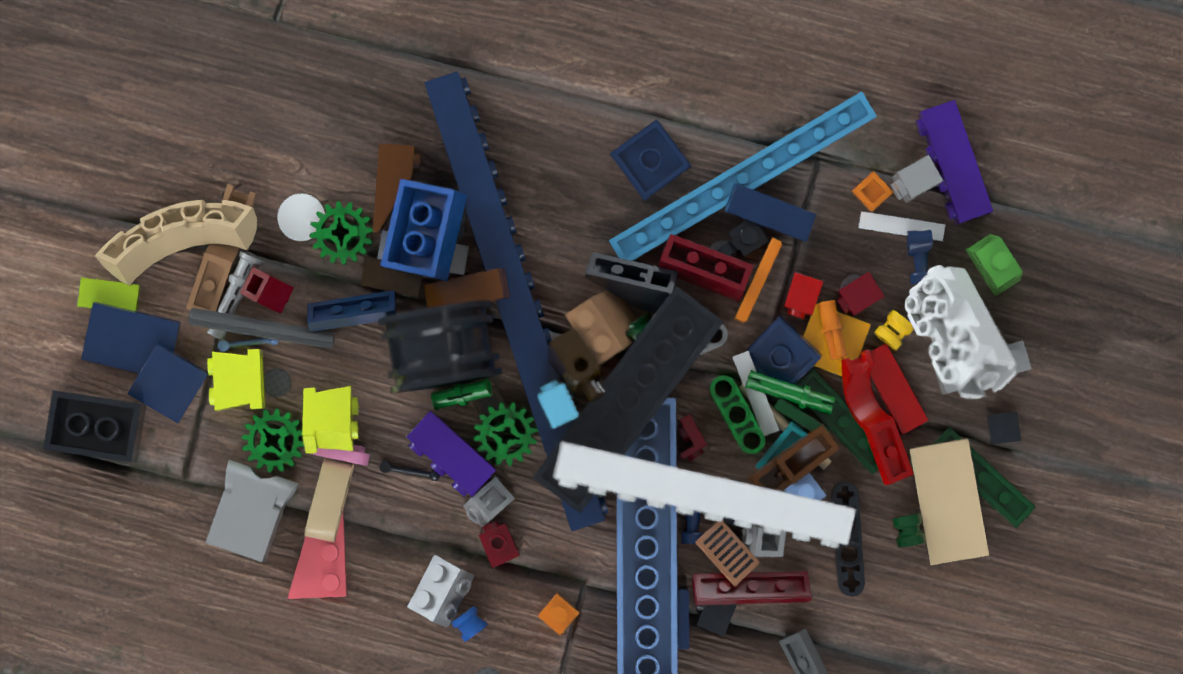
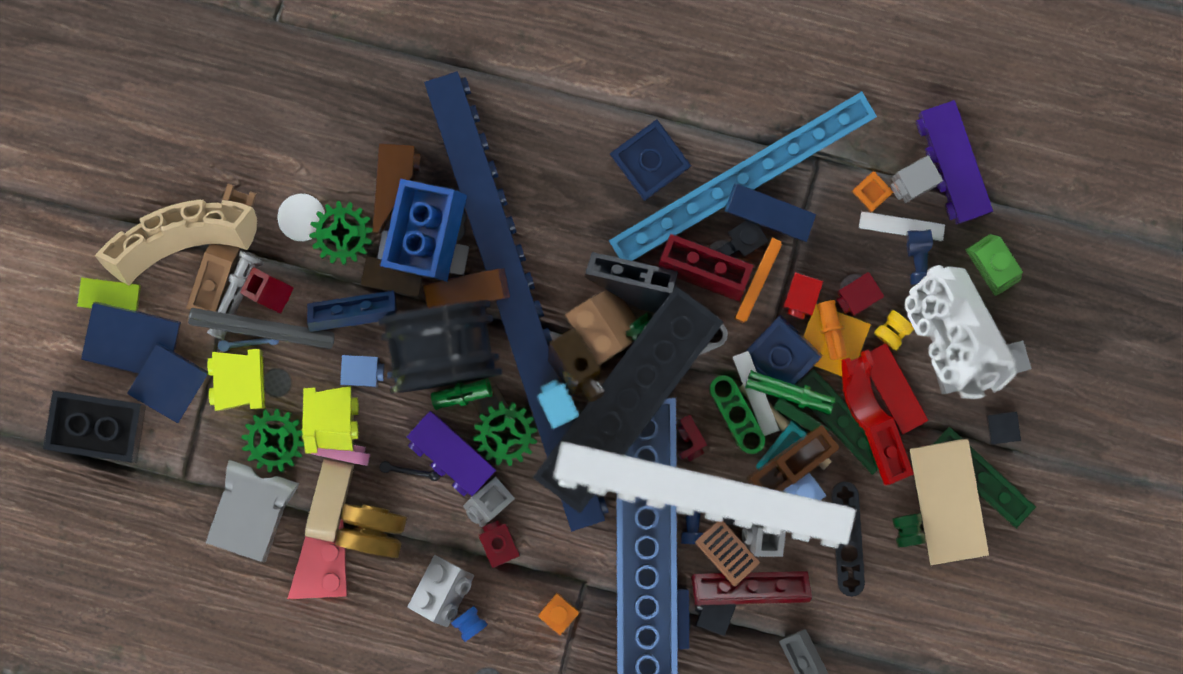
none -> pearl gold wheel [335,504,407,558]
none -> medium blue brick [340,355,384,387]

